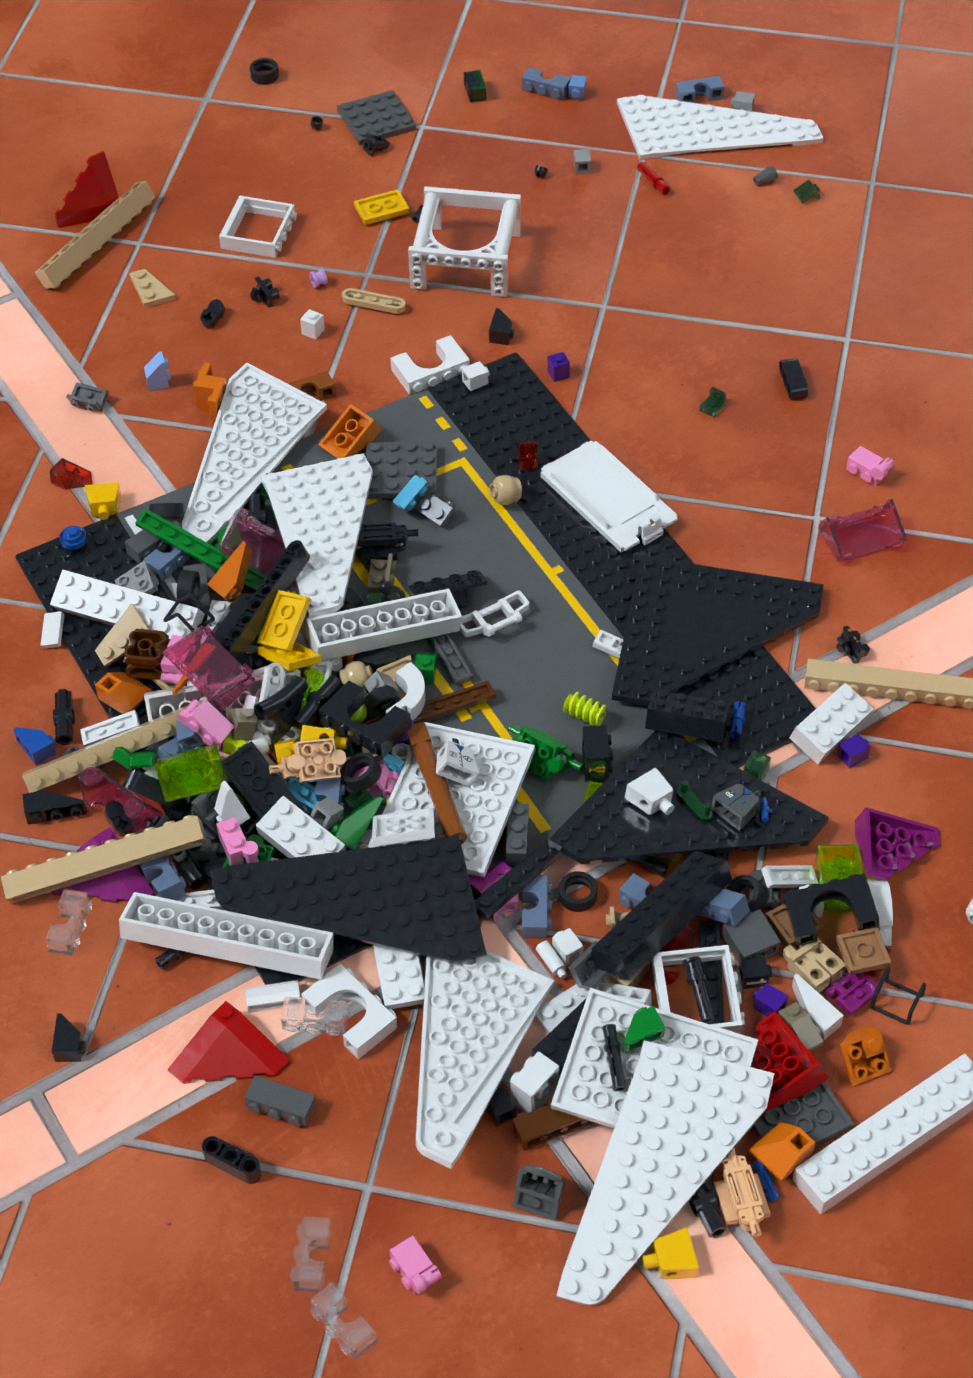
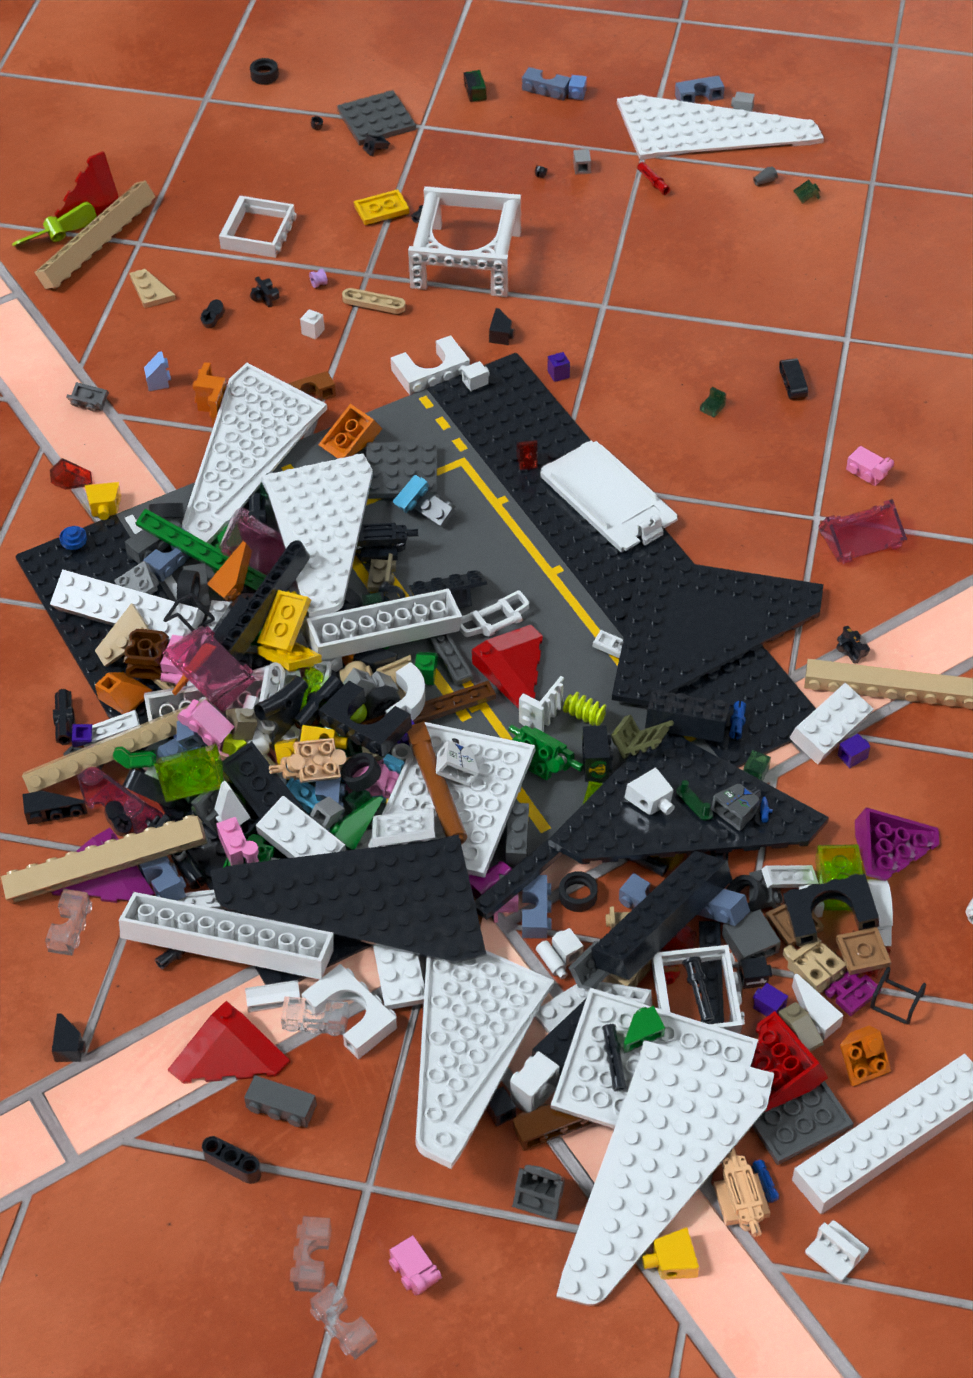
blue slope [13,727,56,765] -> none
white tile [41,611,64,649] -> none
tan piece [489,475,522,505] -> none
black piece [689,1182,727,1238] -> none
orange slope [749,1122,815,1182] -> none
none -> lime piece [12,202,97,247]
none -> dark purple slope [72,724,93,747]
none -> light grey brick [343,668,375,697]
none -> red slope [472,625,543,709]
none -> white plate [519,676,564,732]
none -> olive plate [611,715,674,759]
none -> white bracket [805,1220,869,1282]

